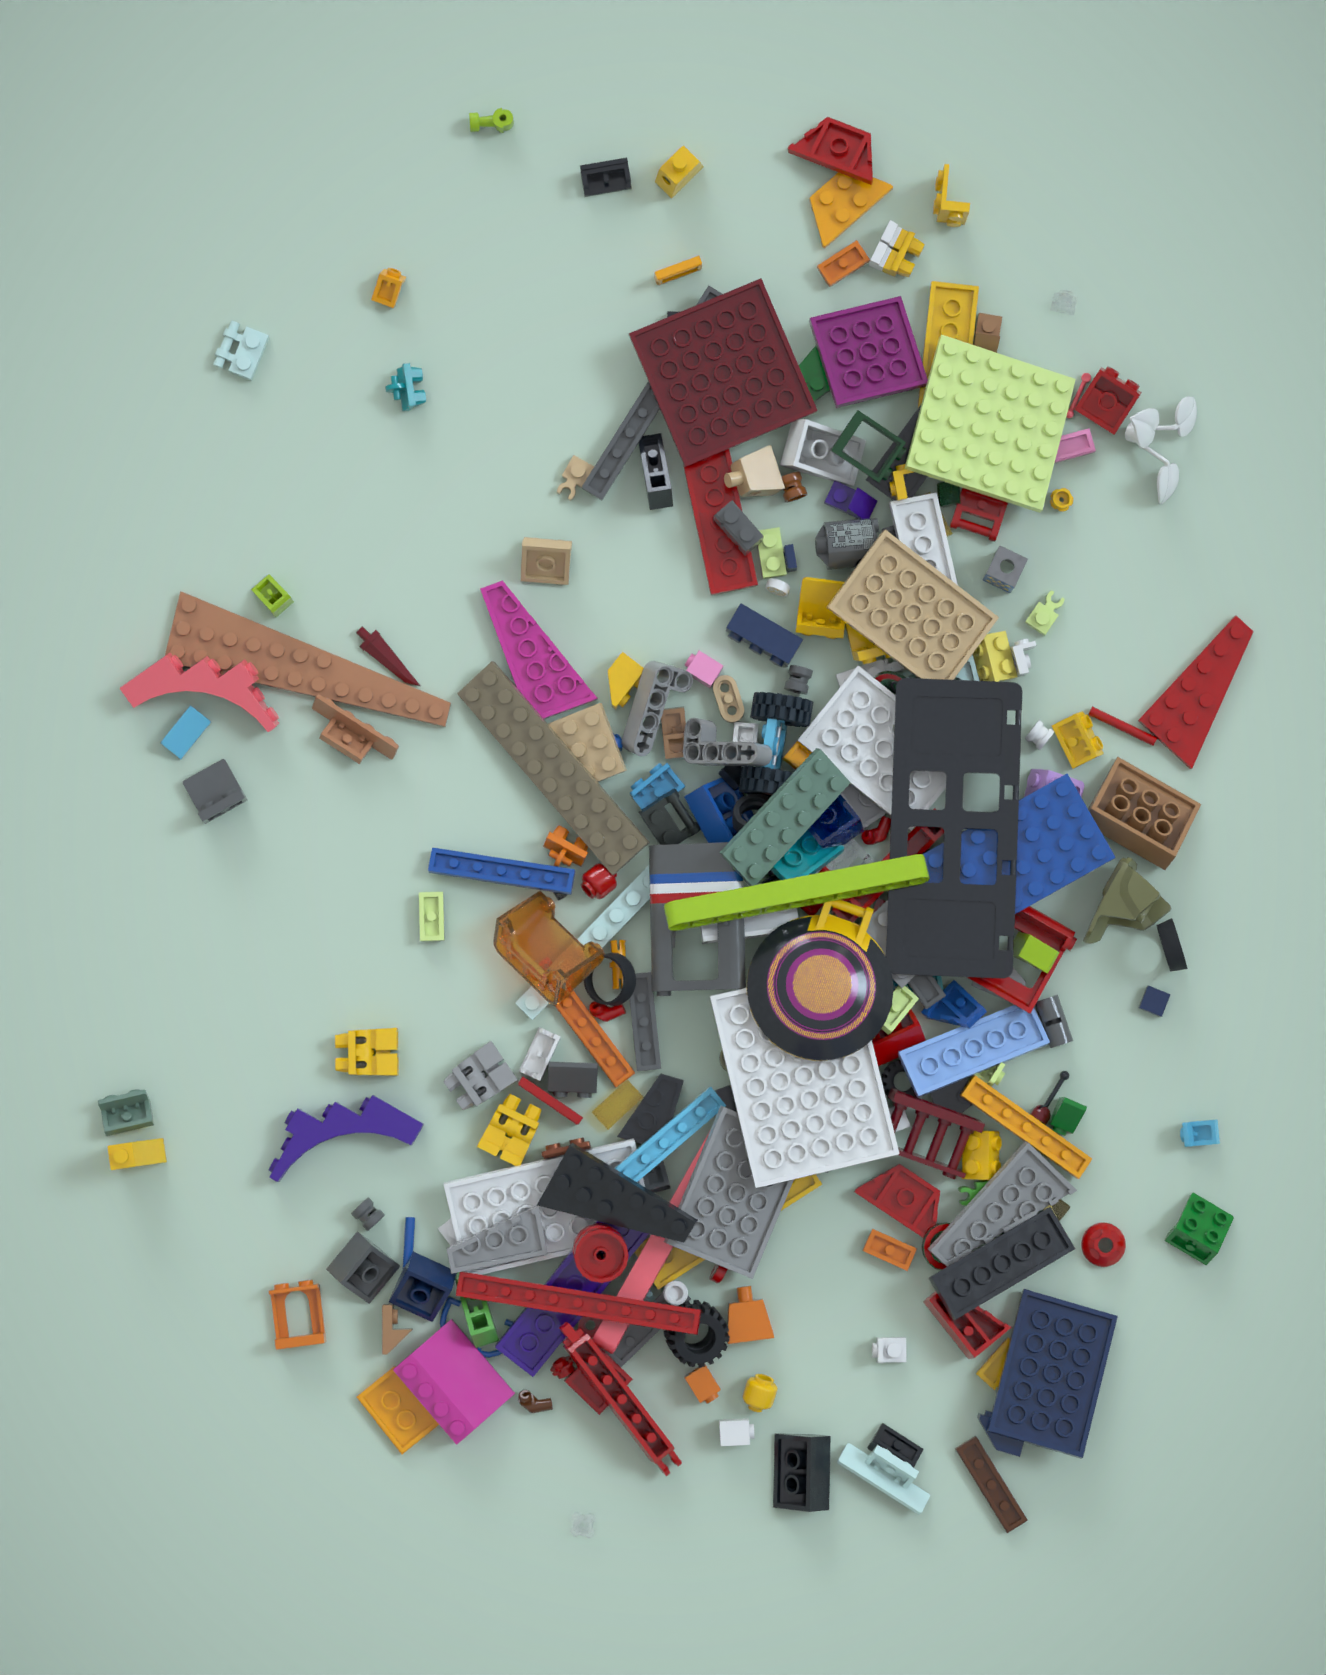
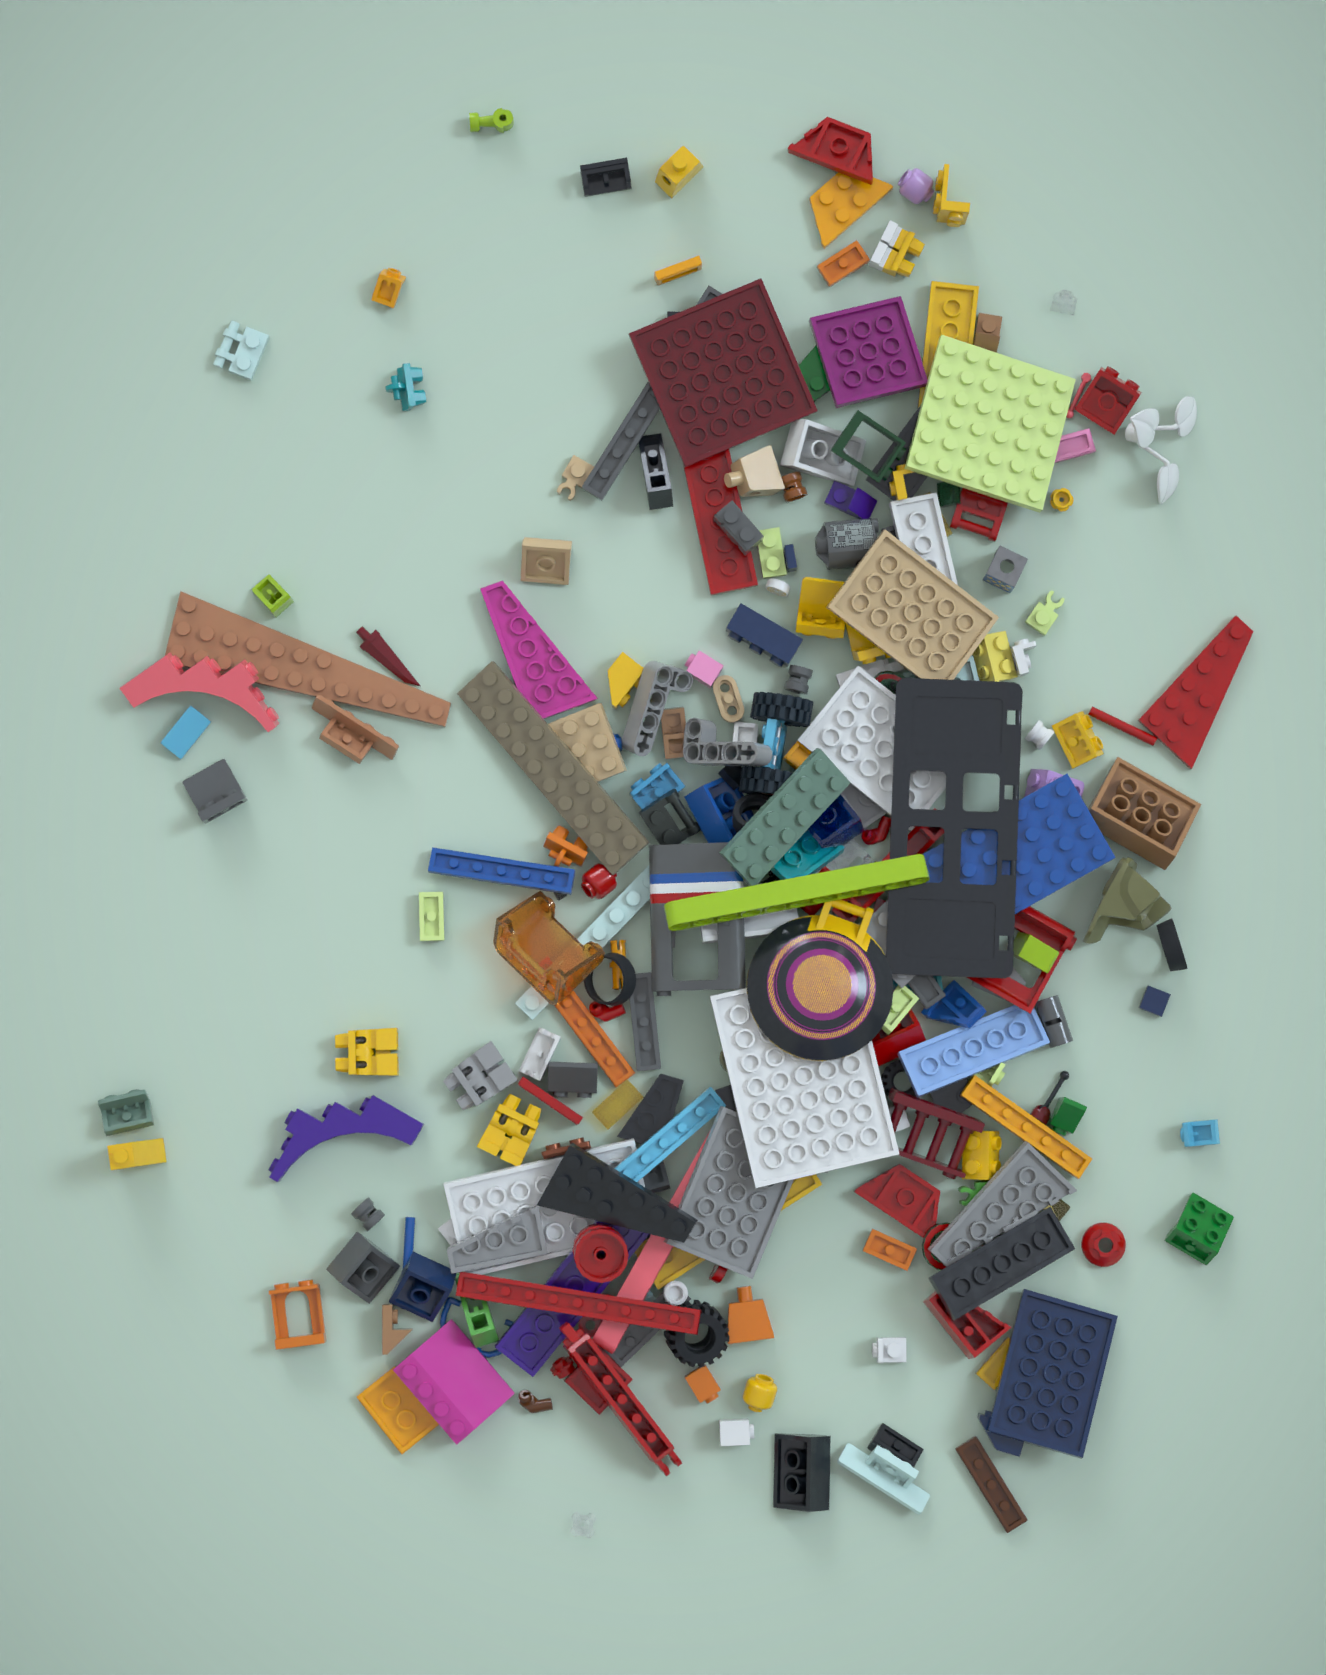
none -> lavender head [898,168,934,204]

